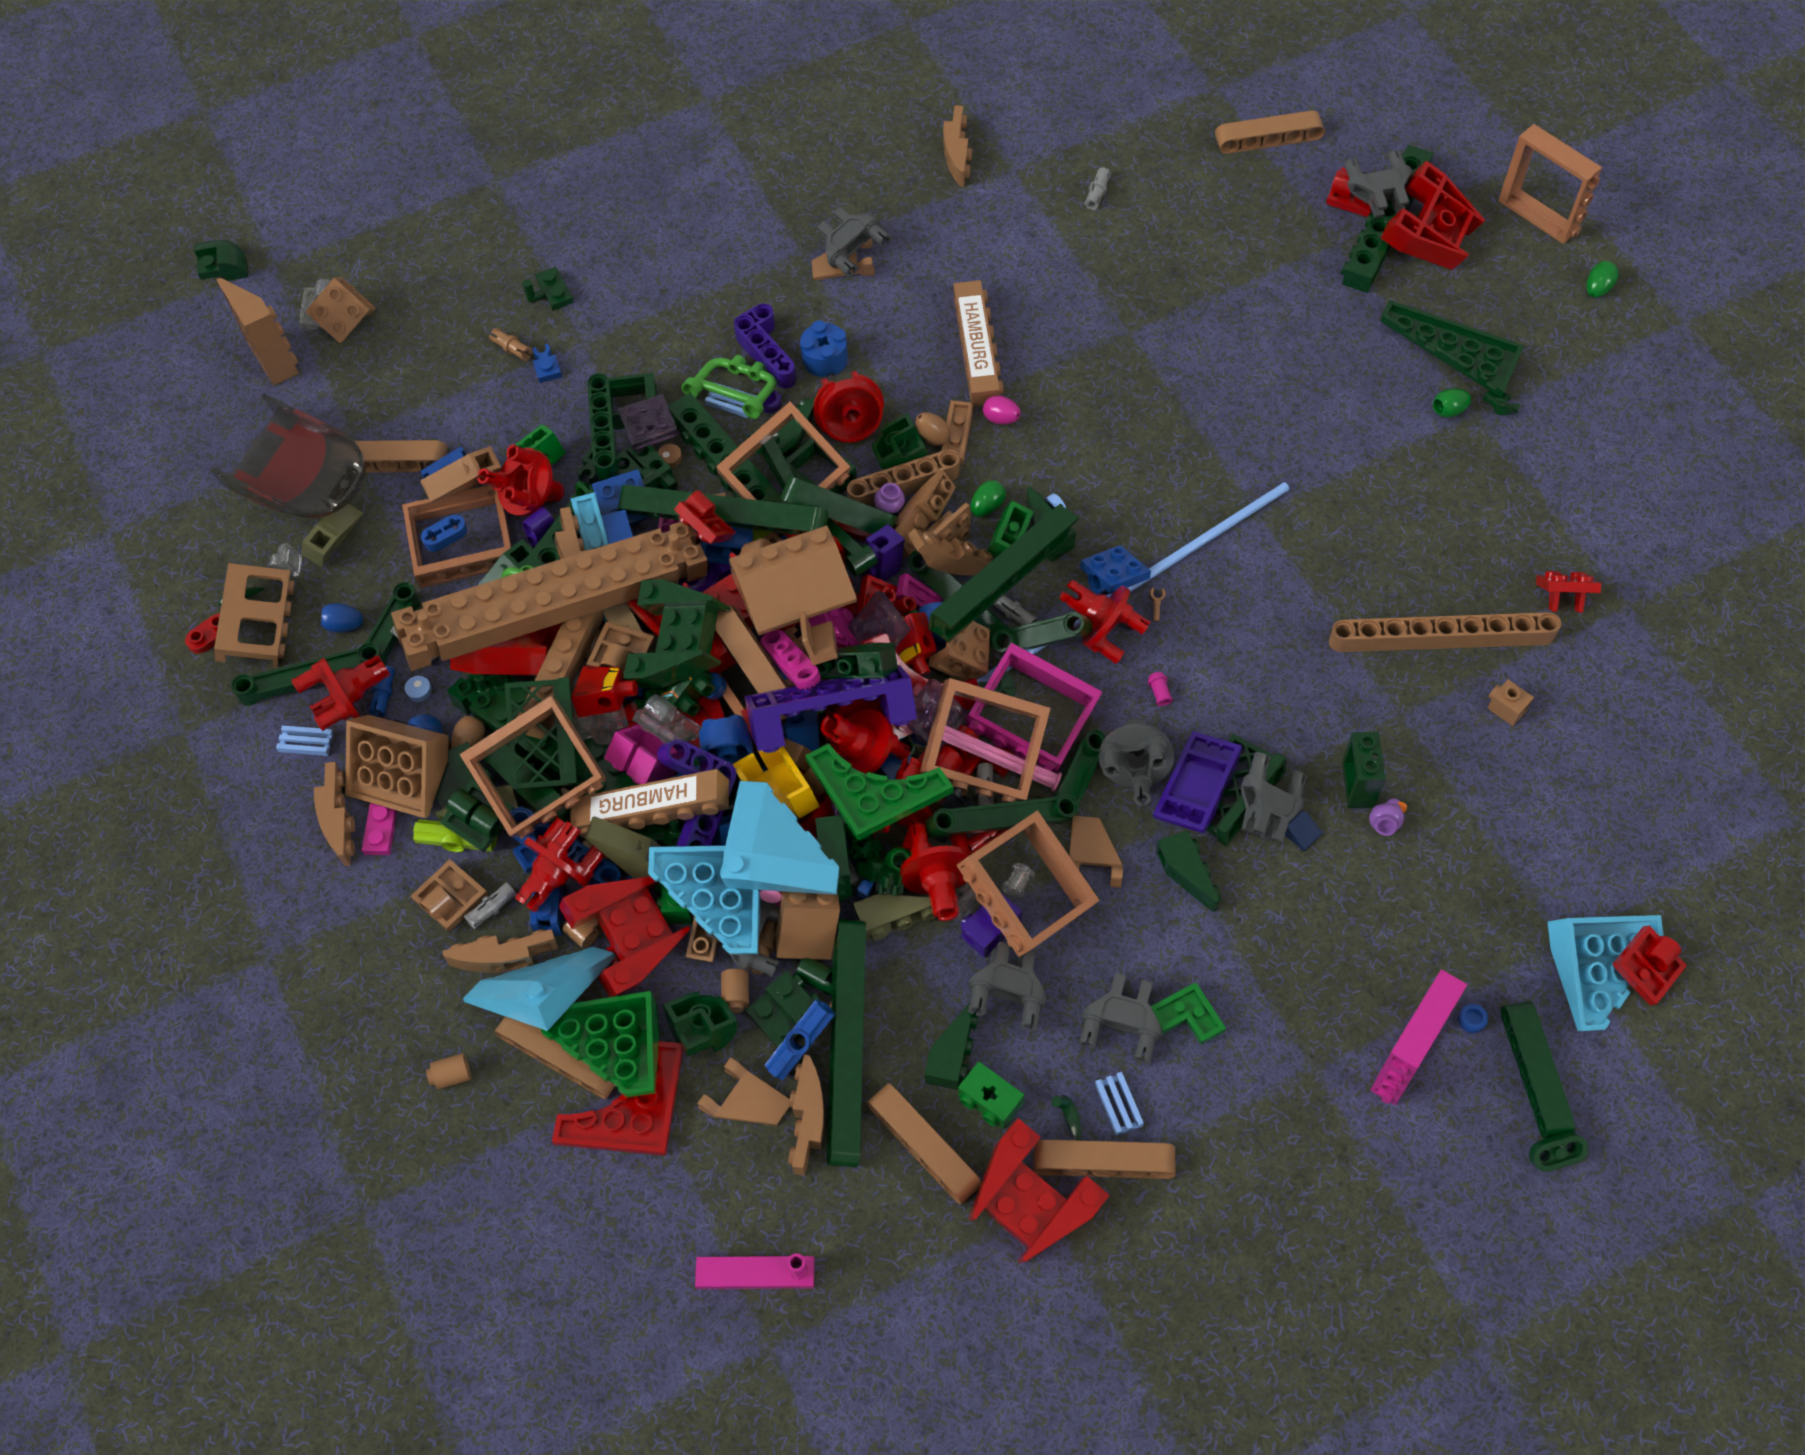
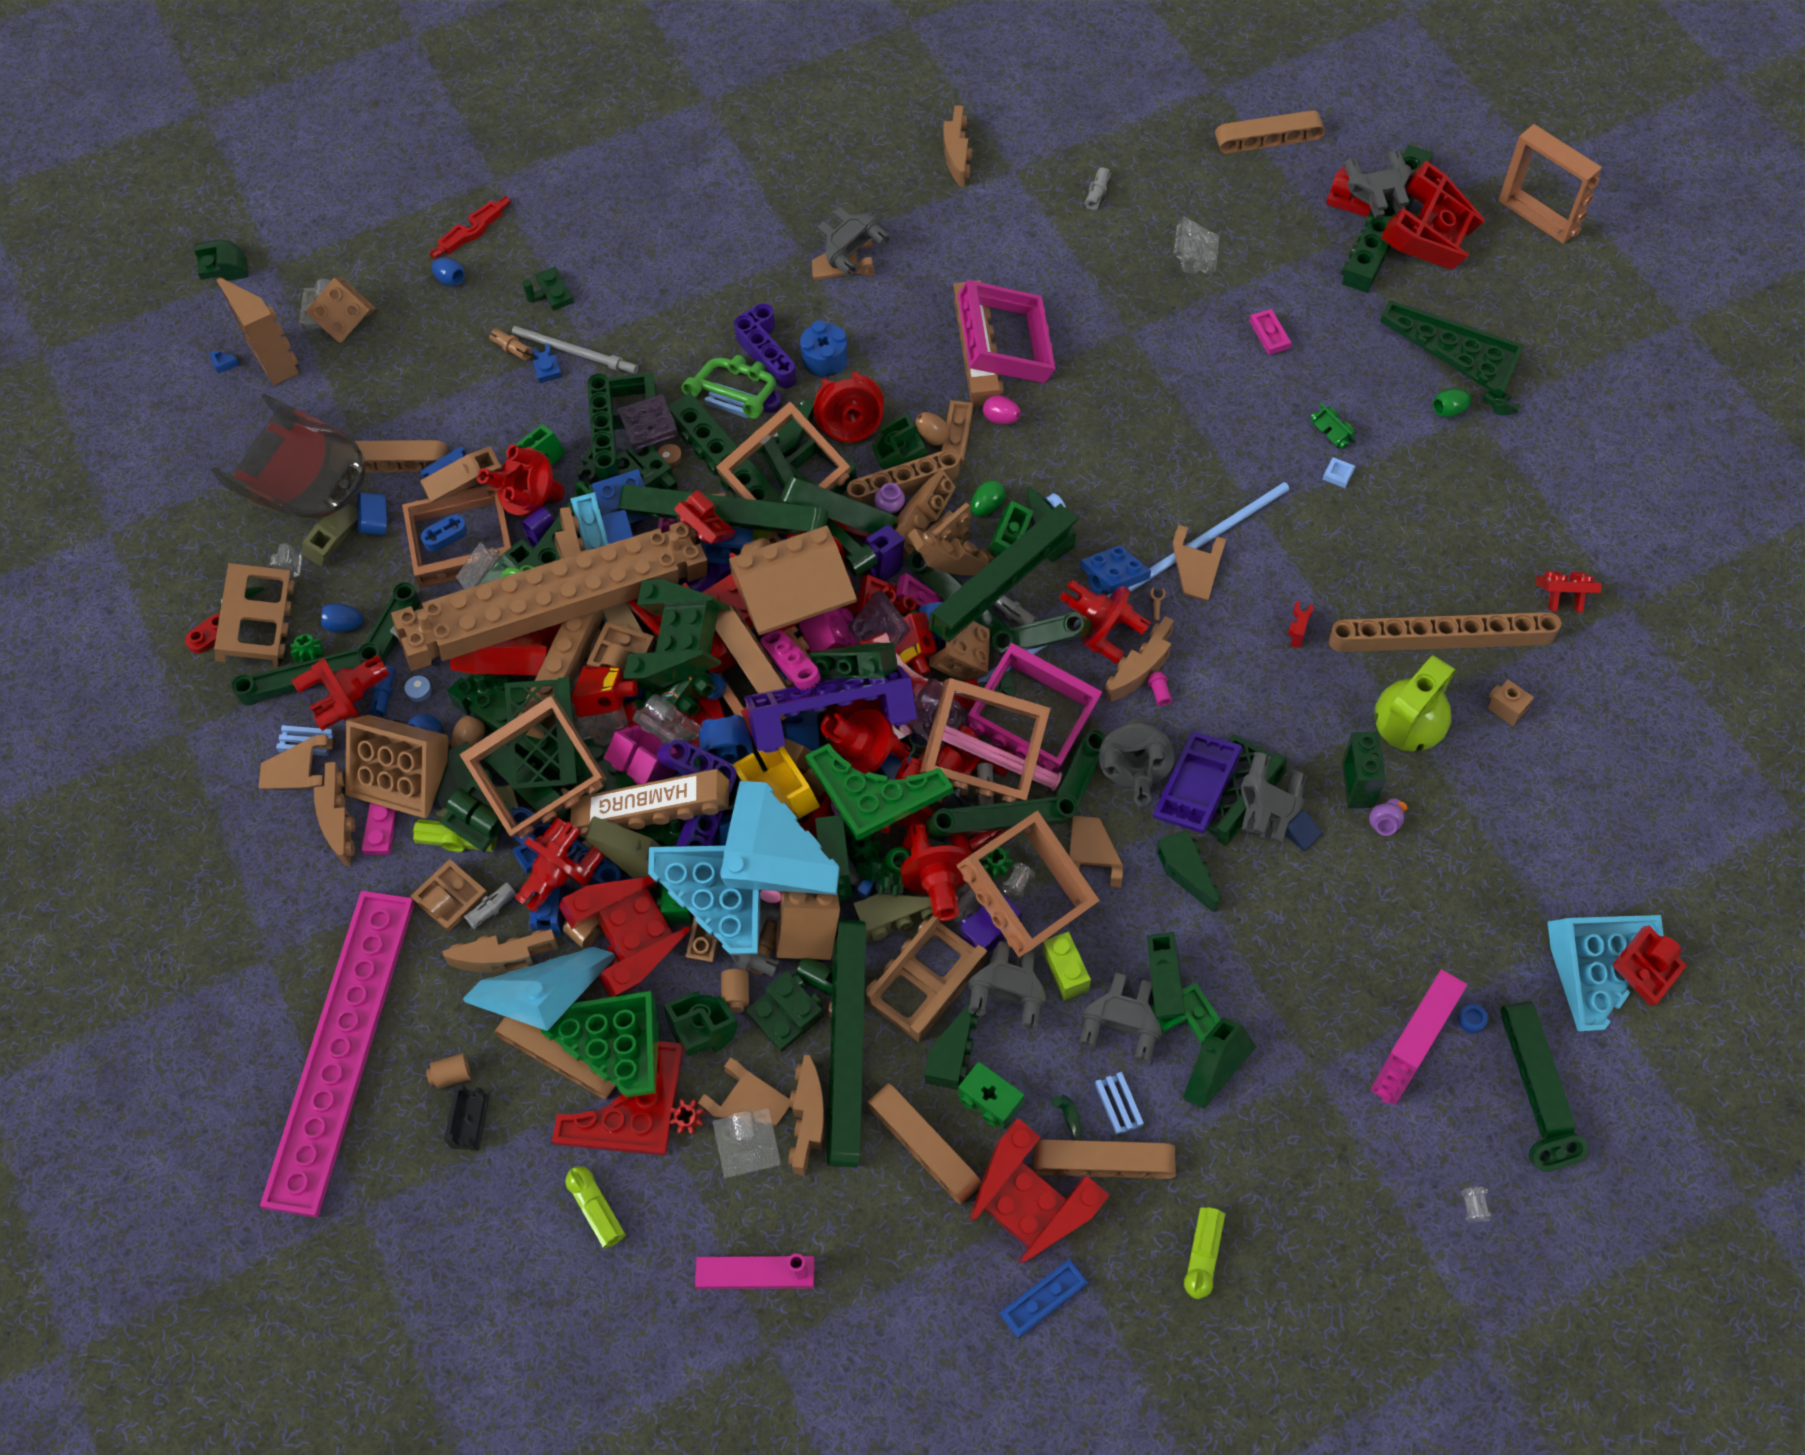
blue piece [764,999,835,1080] -> none
medium nougat panel [800,611,838,666] -> none
green animal [1586,261,1619,298] -> none
none -> blue tile [209,351,240,373]
none -> medium nougat flag [259,735,334,789]
none -> dark pink plate [260,891,415,1218]
none -> green gear [290,634,323,663]
none -> blue beam [357,492,387,535]
none -> red piece [429,196,511,260]
none -> blue animal [431,257,465,286]
none -> black hinge [444,1084,490,1151]
none -> clear hinge [456,542,500,589]
none -> light grey bar [512,326,638,374]
none -> lime piece [565,1166,626,1249]
none -> red gear [669,1099,706,1135]
none -> clear plate [713,1108,781,1179]
none -> medium nougat window [866,915,987,1043]
none -> dark pink window [957,280,1056,383]
none -> green gear [979,847,1013,880]
none -> blue tile [999,1259,1088,1339]
none -> lime brick [1042,931,1091,1001]
none -> medium nougat slope [1105,616,1174,702]
none -> dark green slope [1147,932,1185,1019]
none -> medium nougat flag [1172,525,1226,602]
none -> clear plate [1174,216,1219,275]
none -> dark green slope [1183,1017,1256,1109]
none -> lime piece [1184,1207,1225,1299]
none -> dark pink plate [1249,309,1291,355]
none -> red plate [1288,600,1314,648]
none -> green hinge [1310,402,1356,449]
none -> light blue tile [1323,457,1356,488]
none -> lime piece [1374,655,1456,752]
none -> clear bush [1460,1187,1492,1223]

